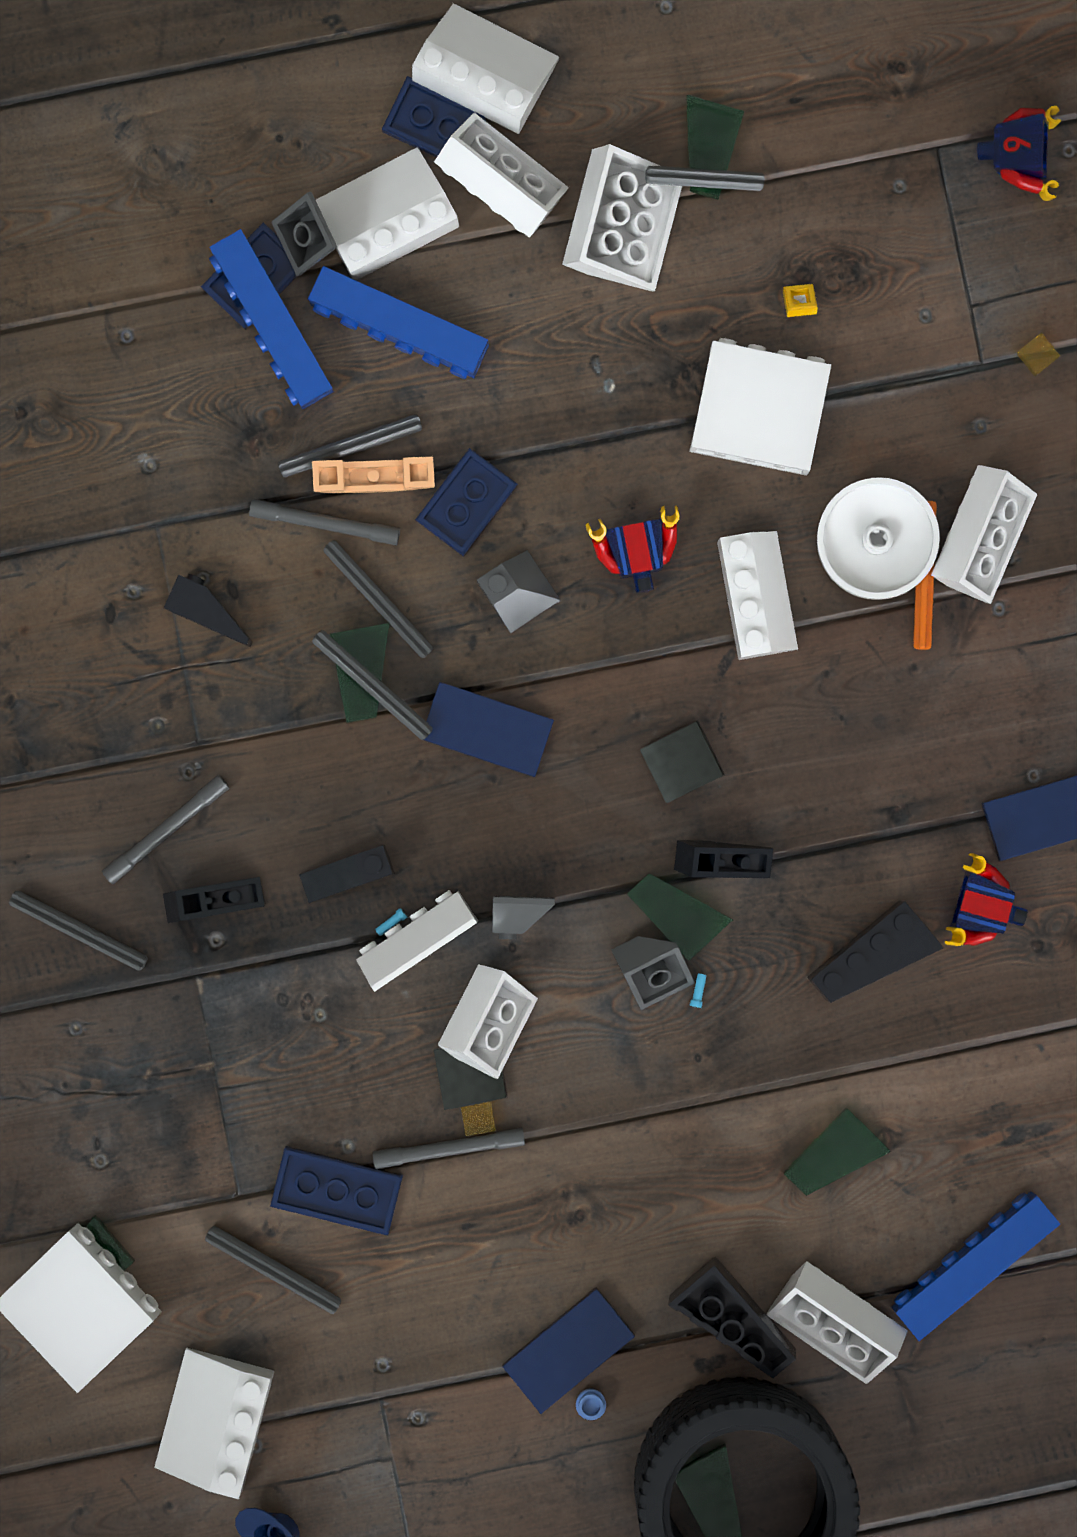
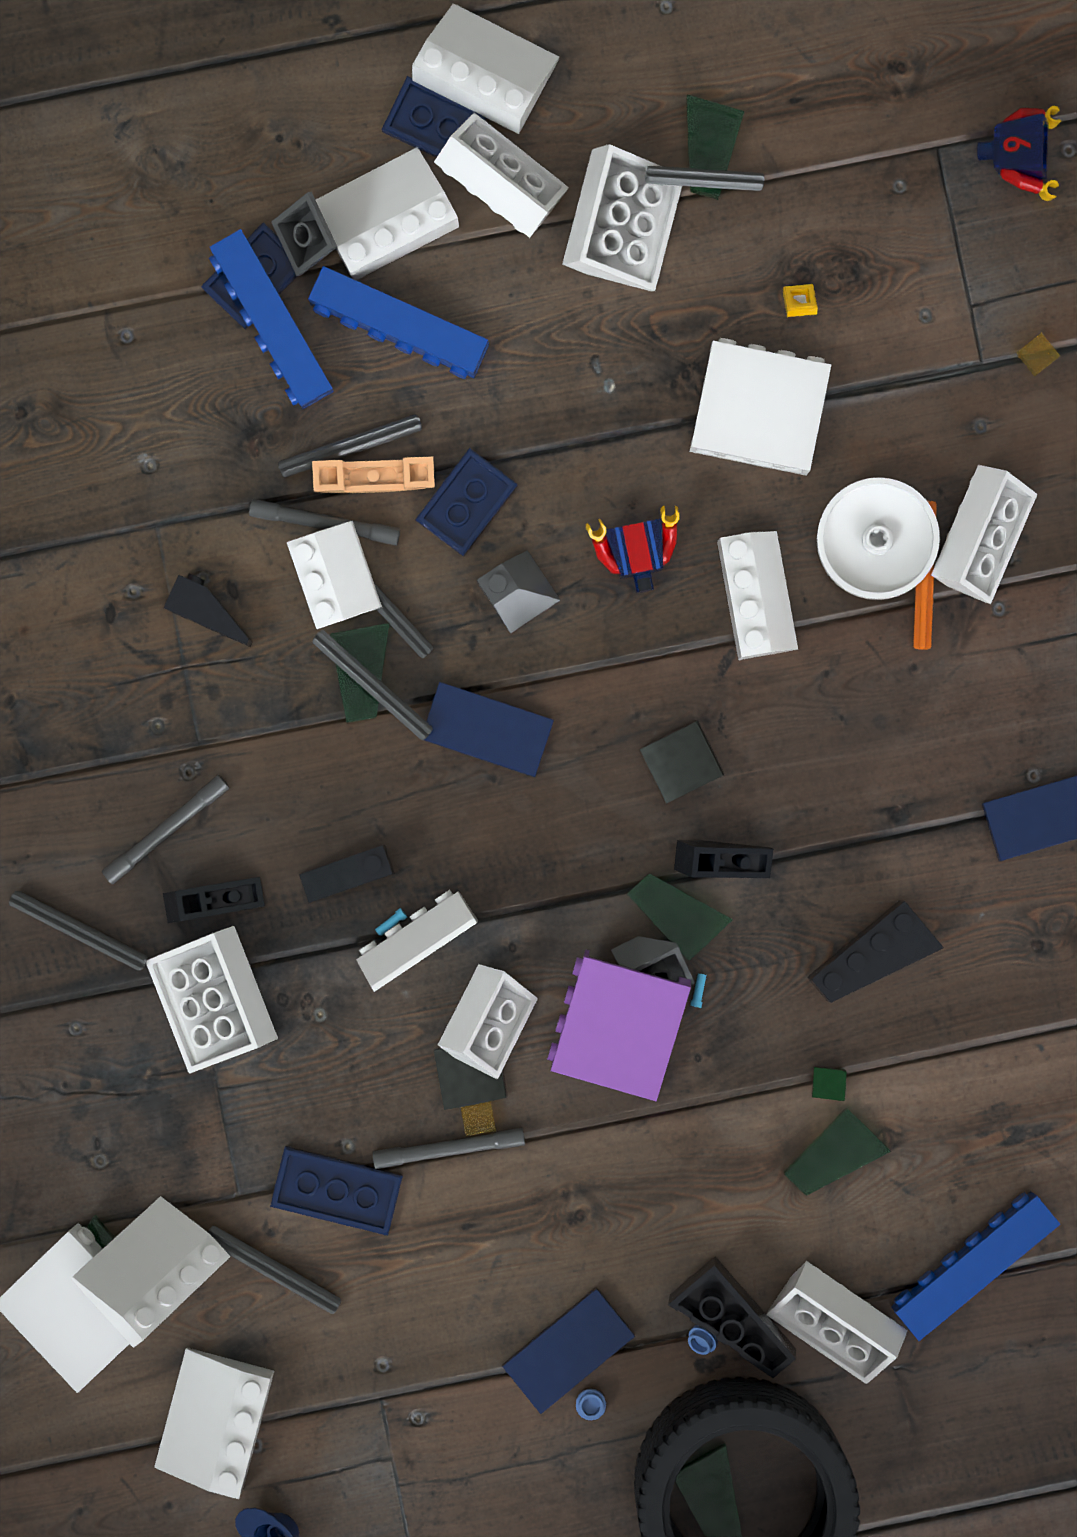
dark grey slope [492,896,555,939] -> none
torso [945,853,1028,946] -> none
none -> white slope [71,1196,230,1348]
none -> white slope [146,926,278,1074]
none -> white slope [287,521,382,629]
none -> medium lavender panel [547,950,691,1101]
none -> medium blue plate [688,1325,718,1355]
none -> dark green slope [812,1067,847,1101]

